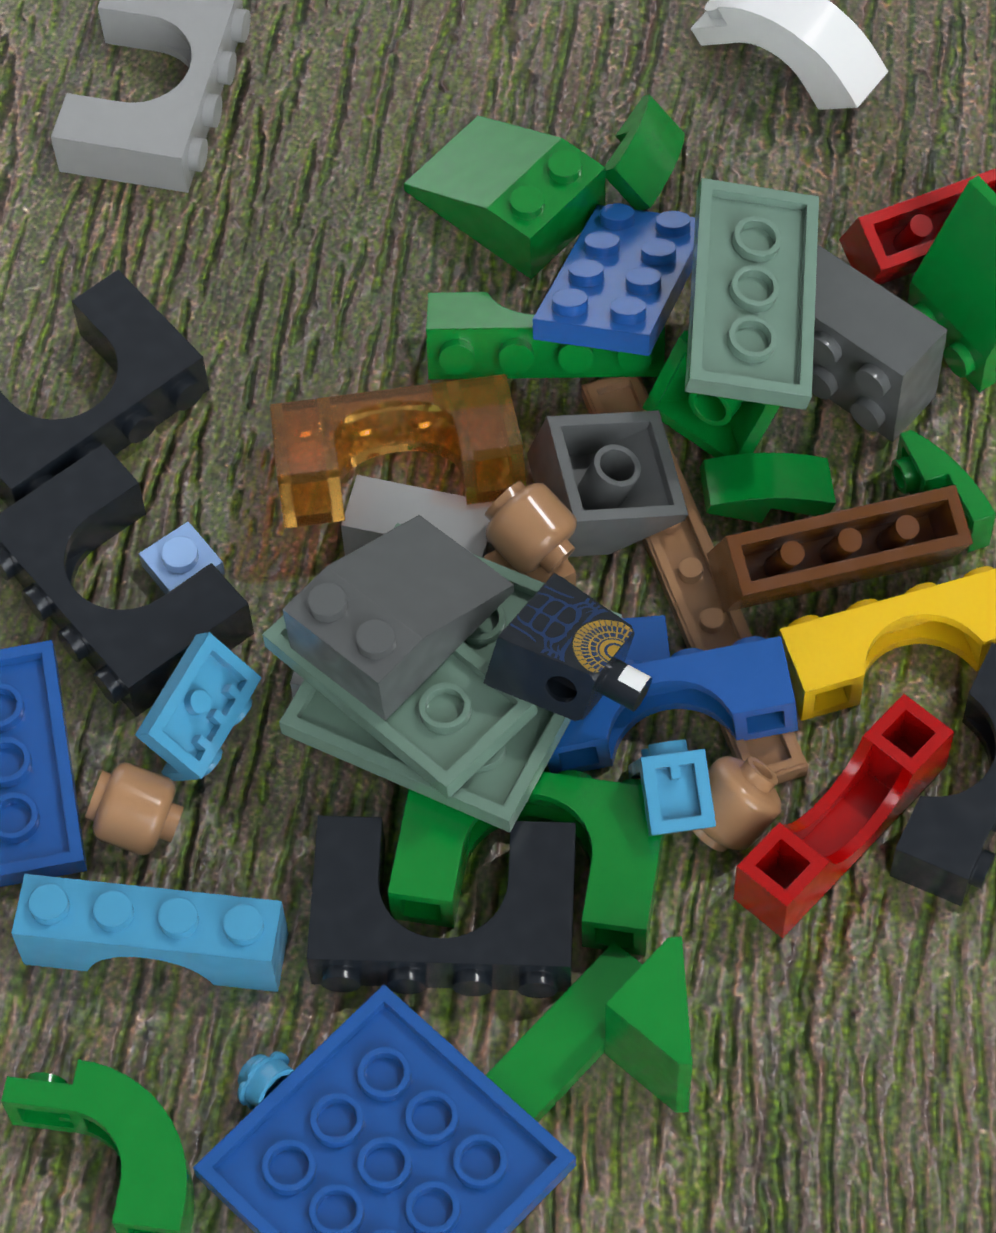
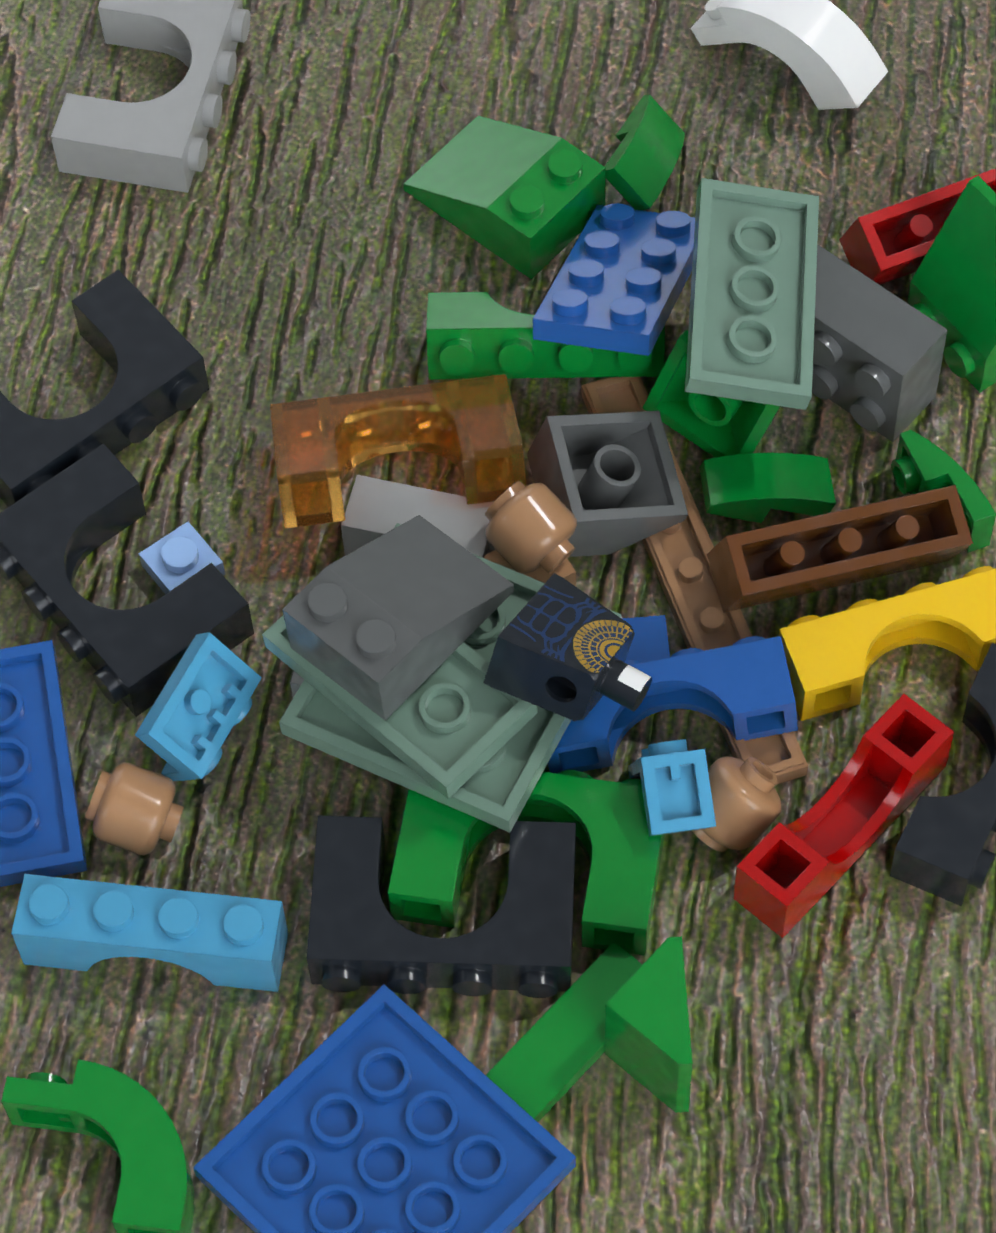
dark azure plate [237,1051,294,1110] -> none

